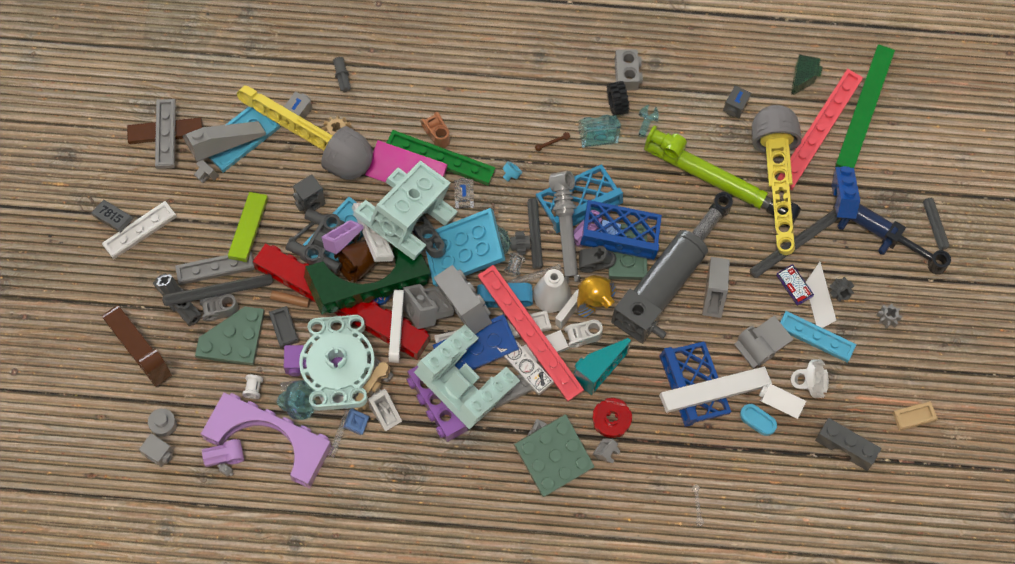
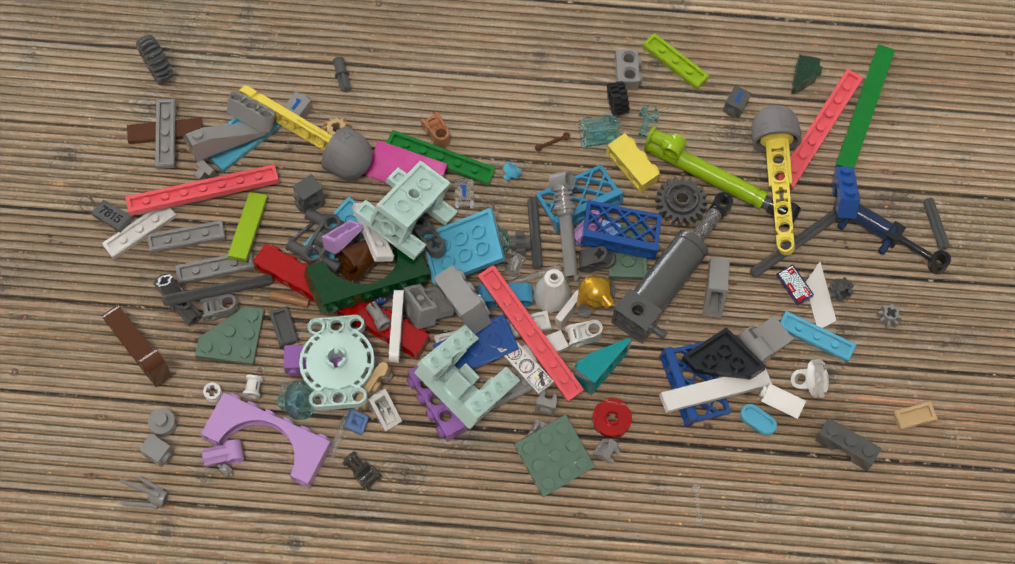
none -> light grey plant [119,476,168,510]
none -> coral plate [125,164,279,216]
none -> dark grey gear [136,34,173,84]
none -> light grey tile [147,220,226,254]
none -> white bush [203,382,222,402]
none -> light grey beam [227,91,275,133]
none -> clear smoke connector [342,451,383,492]
none -> light grey pin [366,301,391,331]
none -> light grey tile [535,391,557,416]
none -> light yellow brick [606,133,660,193]
none -> lime tile [642,33,709,90]
none -> dark grey gear [655,176,708,226]
none -> black plate [682,327,766,380]

